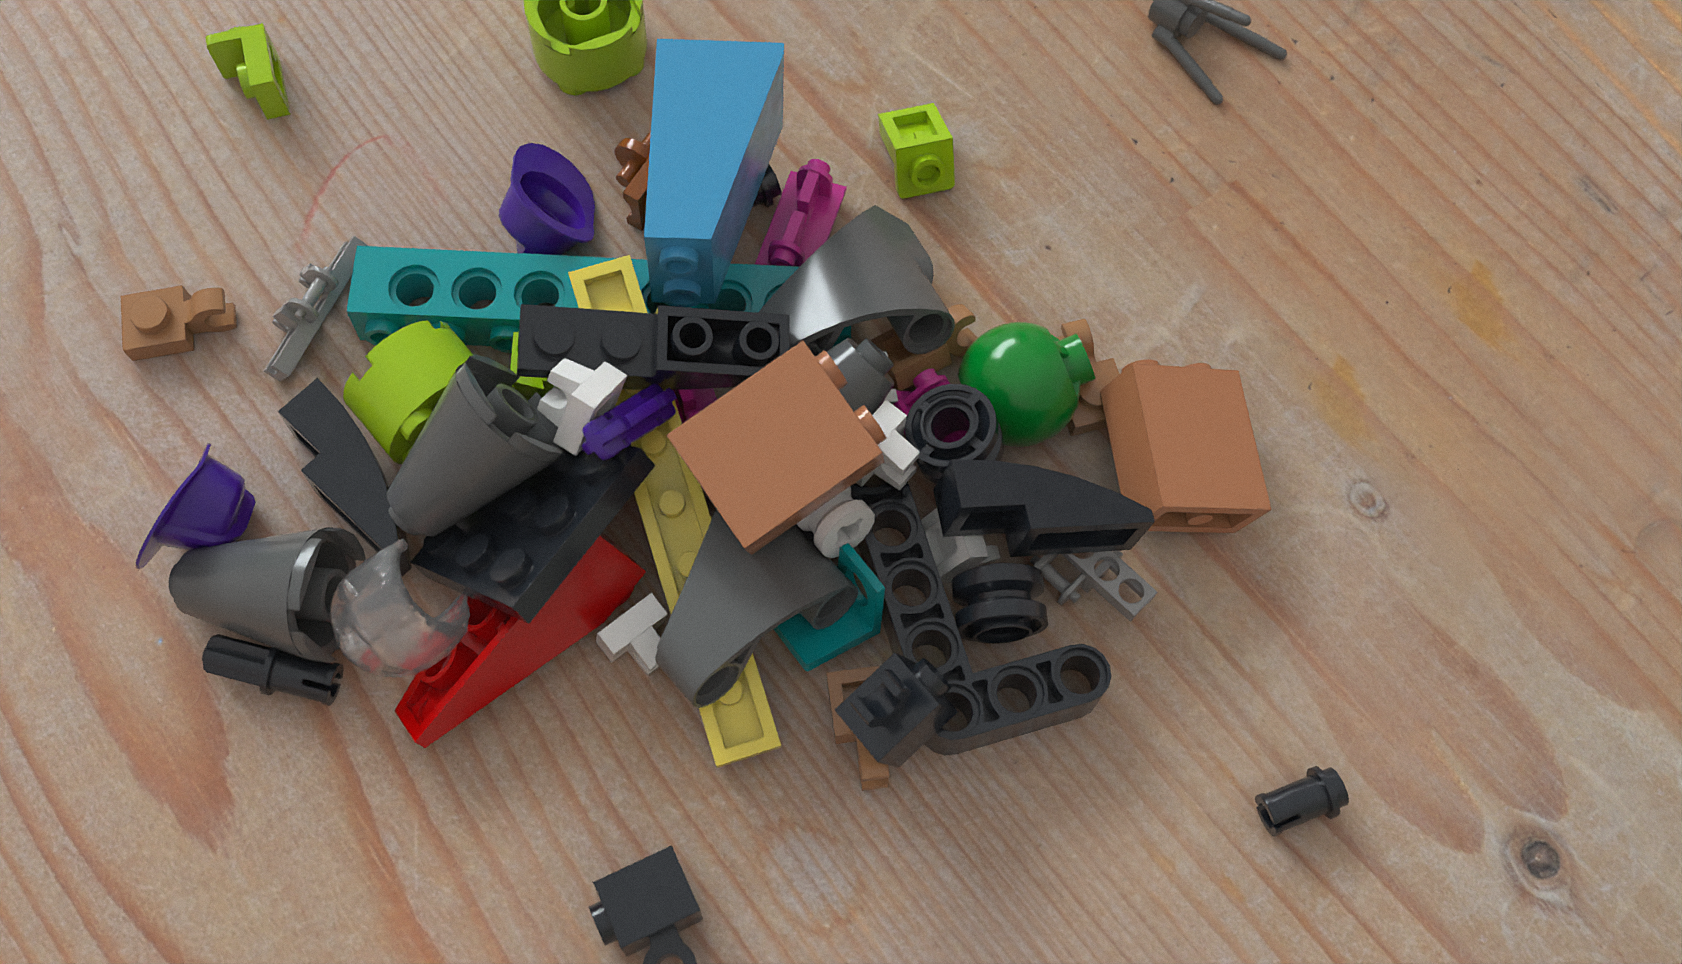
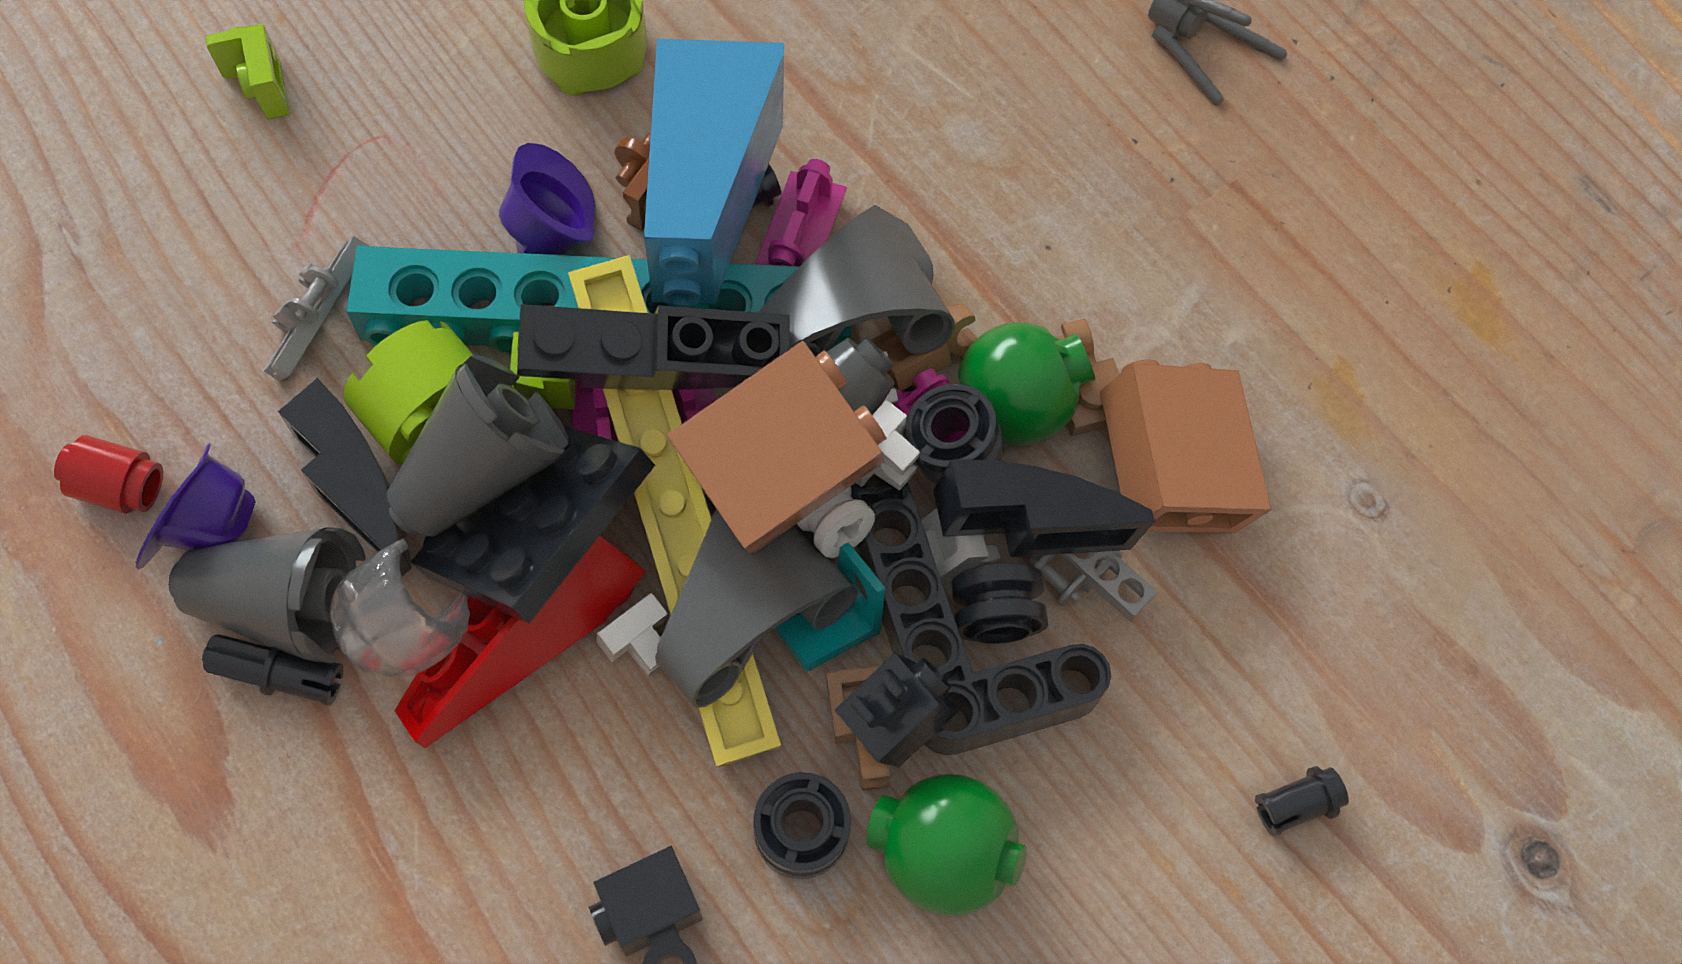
medium nougat plate [121,285,237,361] -> none
white tile [537,358,627,456] -> none
dark purple axle [582,383,677,460] -> none
lime bracket [878,103,955,199] -> none
none -> red brick [54,435,163,514]
none -> black wheel [753,772,851,879]
none -> green brick [866,774,1027,916]

